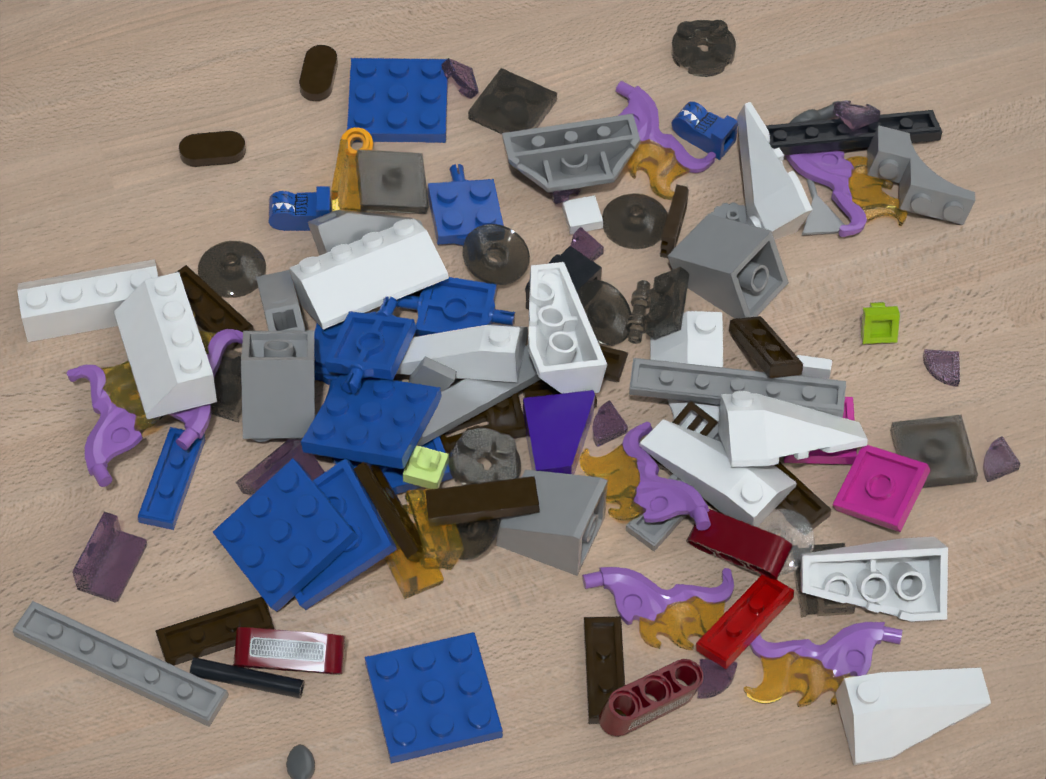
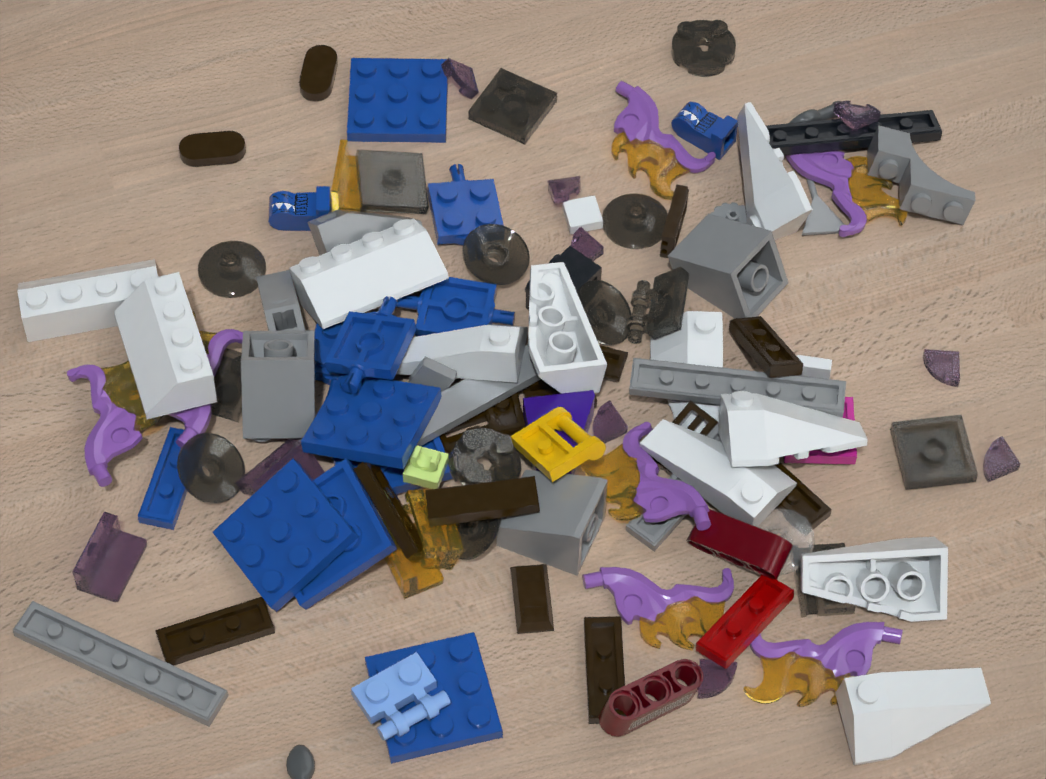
dark brown tile [175,265,254,352] -> none
black piece [190,657,305,699] -> none
dark red beam [233,627,346,675] -> none
light orange plate [340,127,373,161] -> none
light grey wedge [502,114,640,192] -> none
dark pink plate [833,445,931,532] -> none
lime tile [861,302,900,344] -> none
none -> clear smoke dish [177,433,245,504]
none -> light blue plate [351,652,451,741]
none -> yellow plate [510,407,606,482]
none -> dark brown tile [510,564,554,634]

